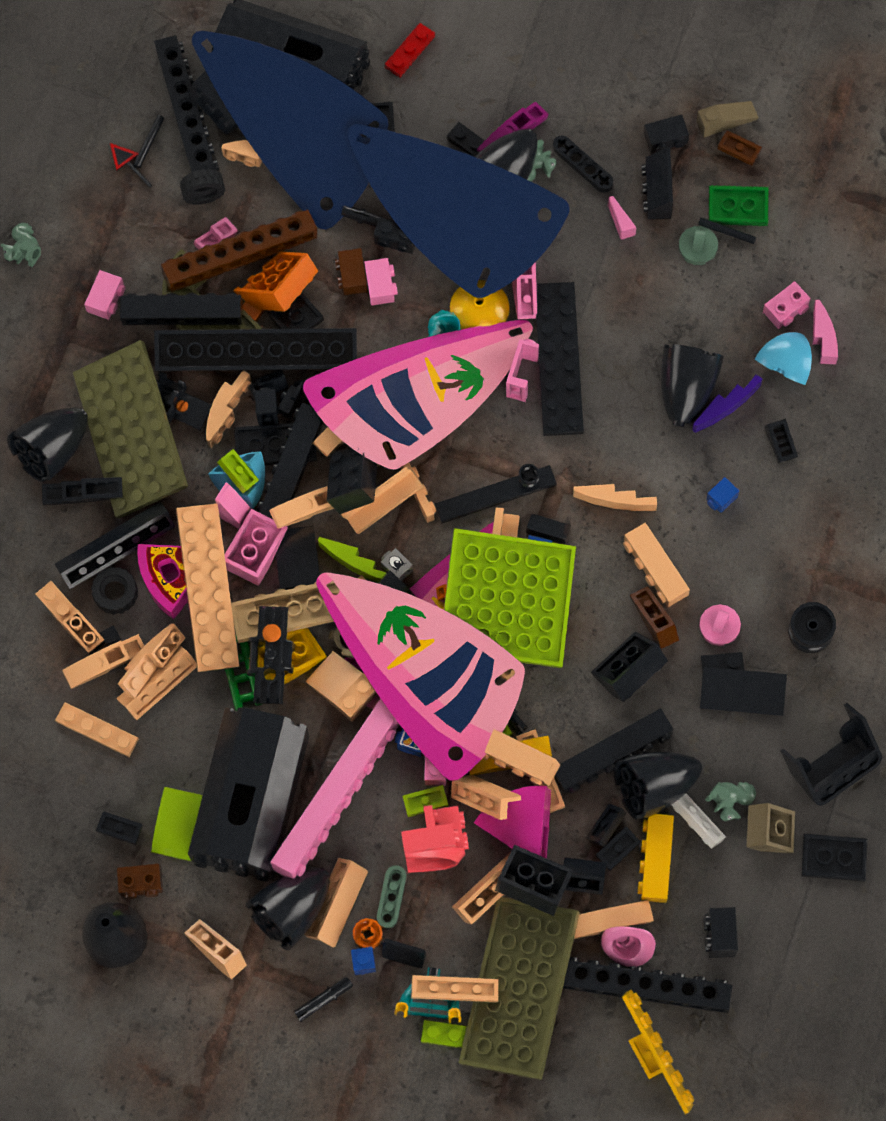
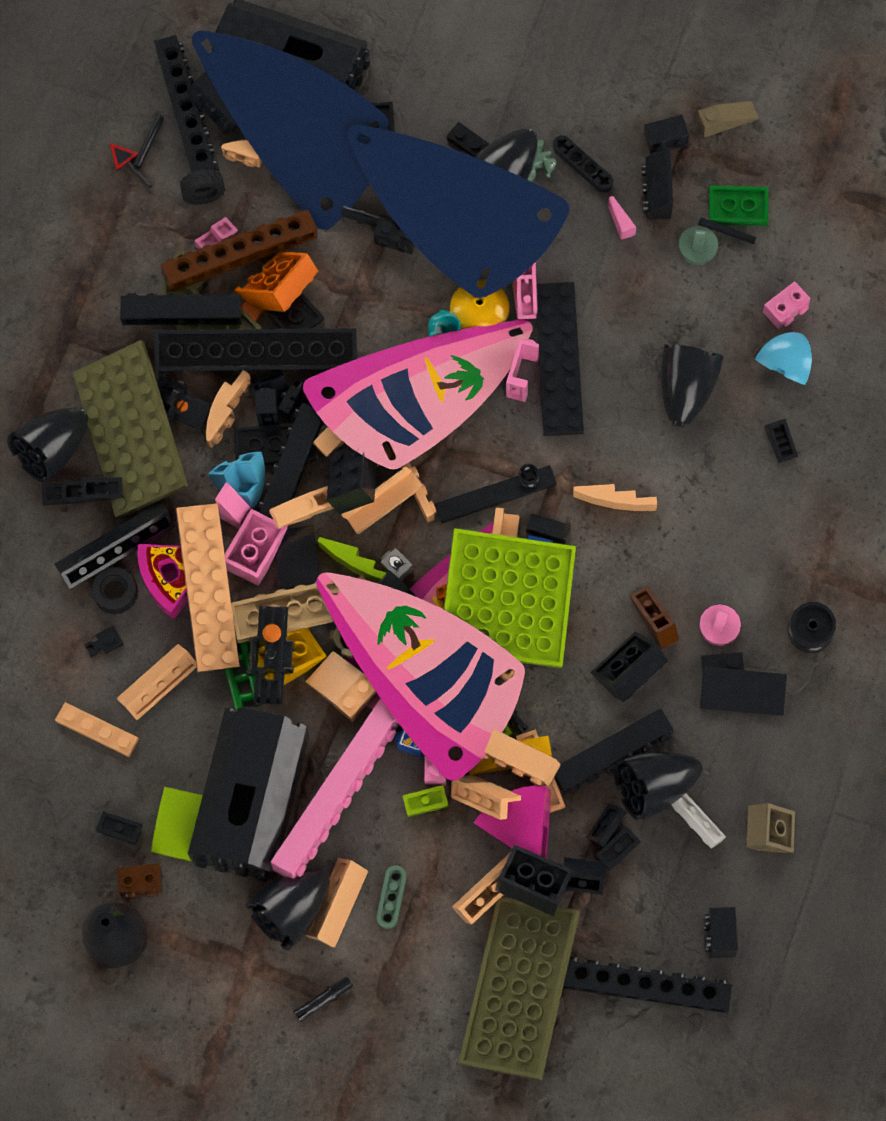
sand green animal [1,223,41,267] -> none
light nougat slope [36,581,104,653] -> none
light nougat slope [62,634,144,689] -> none
bright pink brick [84,270,125,320] -> none
light nougat slope [118,623,186,698] -> none
light nougat slope [184,919,247,980] -> none
lime plate [217,449,259,493] -> none
reddish brown brick [335,248,367,295] -> none
blue brick [351,947,376,975] -> none
orange wheel [353,918,383,949] -> none
bright pink brick [364,258,398,306] -> none
black slope [382,938,427,969] -> none
red plate [384,23,435,78] -> none
torso [394,967,461,1023] -> none
coral piece [401,805,469,873] -> none
light nougat plate [411,975,498,1002] -> none
lime plate [421,1020,467,1048] -> none
magenta slope [477,101,549,152] -> none
light nougat slope [574,900,654,939] -> none
bright pink hat [600,926,656,967] -> none
yellow bracket [622,990,694,1114] -> none
light nougat brick [623,522,690,607] -> none
yellow brick [637,814,674,903] -> none
dark purple slope [692,374,763,433] -> none
sand green animal [705,782,756,821] -> none
blue brick [706,477,739,513] -> none
reddish brown plate [717,130,762,166] -> none
black windscreen [780,703,882,806] -> none
black tile [801,833,868,882] -> none
bright pink slope [812,300,838,364] -> none

